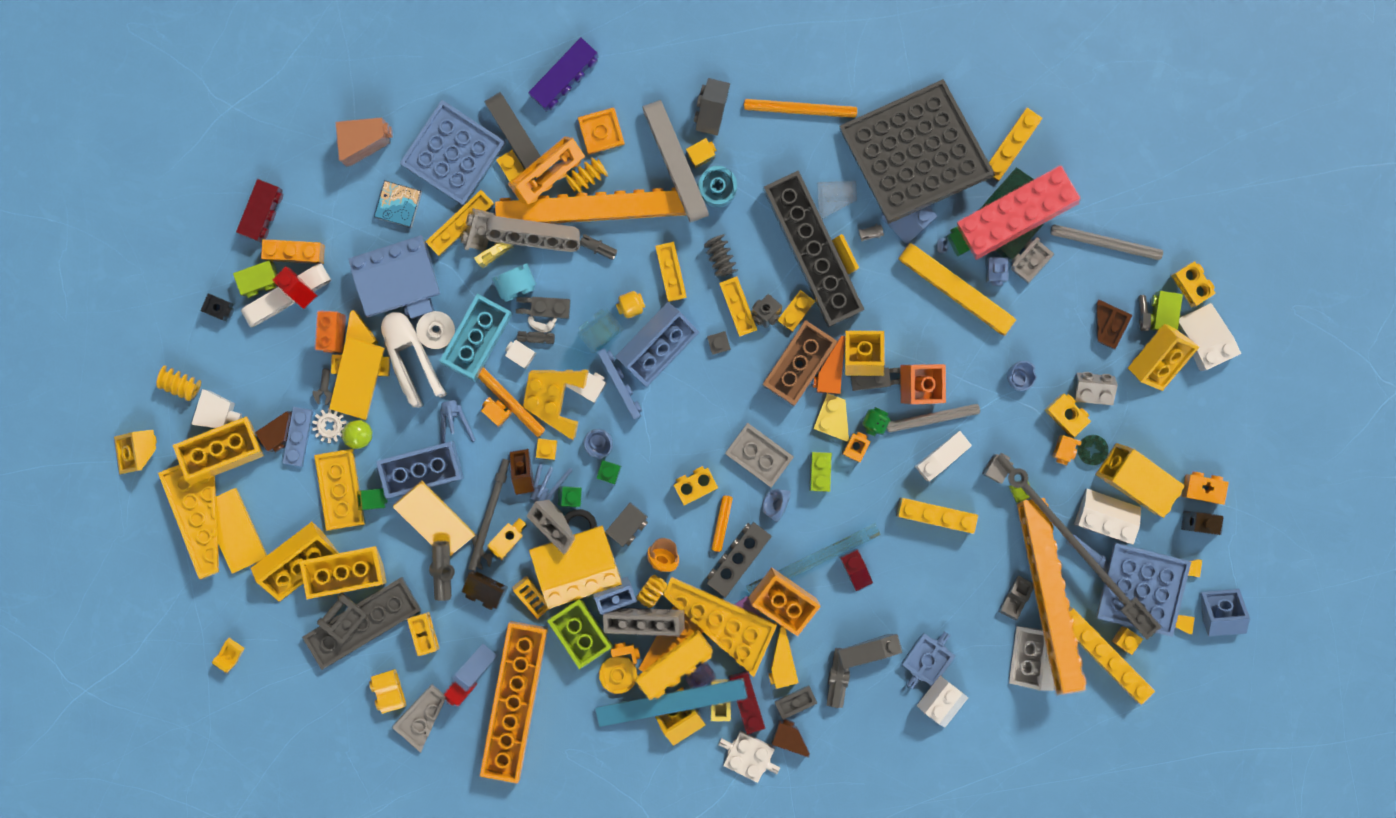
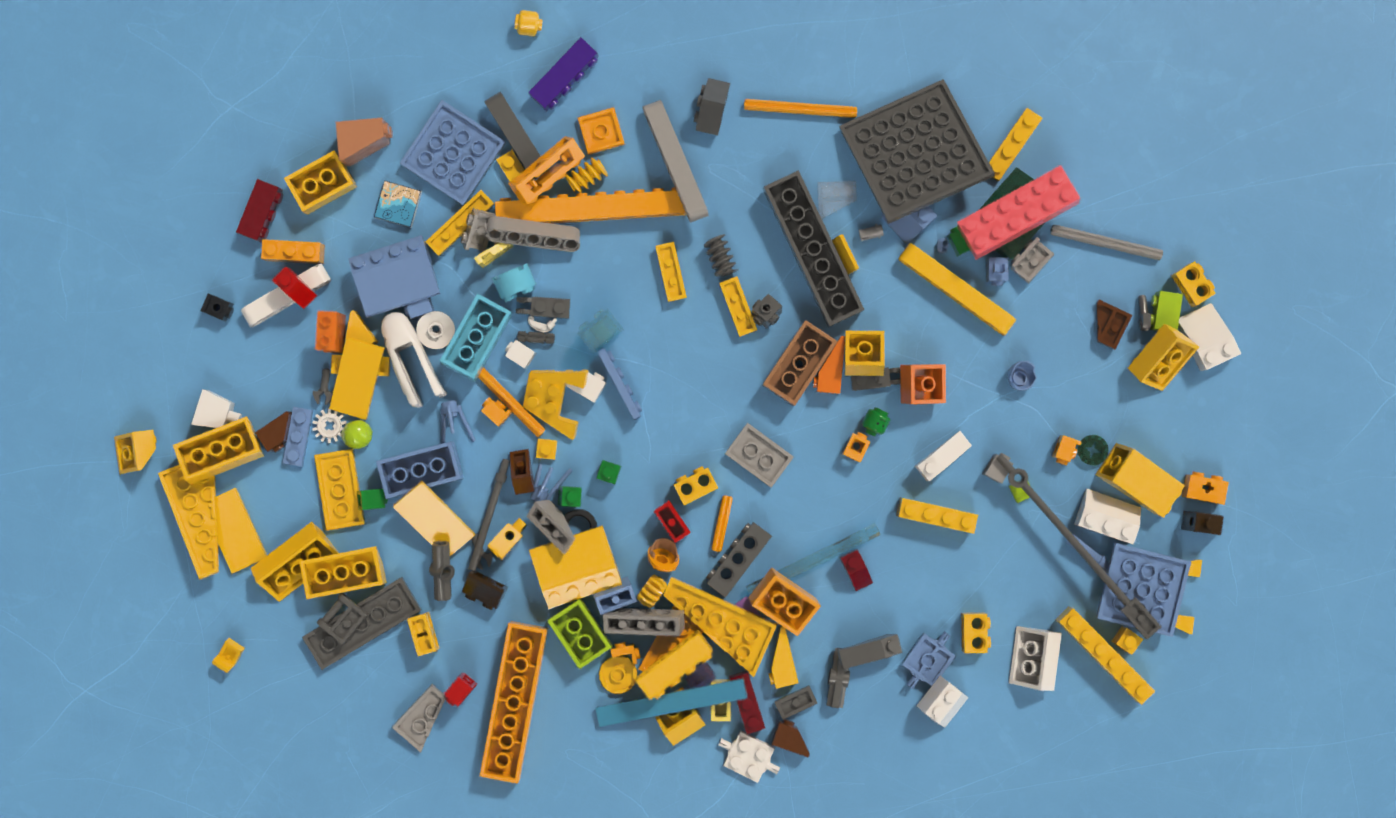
yellow piece [156,365,201,401] -> none
lime brick [233,260,278,298] -> none
yellow brick [369,669,407,714] -> none
medium blue tile [452,644,497,691] -> none
yellow slope [512,576,549,619] -> none
dark grey axle [580,234,617,260] -> none
medium blue hair [584,429,613,459] -> none
dark grey brick [606,502,648,547] -> none
medium blue slope [615,302,699,387] -> none
yellow head [616,291,645,319] -> none
yellow brick [686,138,717,169] -> none
medium azure brick [699,166,737,207] -> none
dark grey plate [707,331,731,355] -> none
medium blue piece [763,489,791,522] -> none
yellow plate [778,290,815,332] -> none
lime brick [810,452,832,492] -> none
light yellow wing [813,393,849,442] -> none
light grey axle [887,404,980,432] -> none
dark grey slope [999,576,1034,621] -> none
light orange brick [1017,498,1086,695] -> none
yellow brick [1045,394,1091,437] -> none
light grey bracket [1074,372,1118,405] -> none
medium blue slope [1201,589,1250,636] -> none
none -> yellow brick [284,150,357,215]
none -> yellow head [514,10,542,37]
none -> red brick [654,501,691,543]
none -> yellow brick [961,612,991,653]

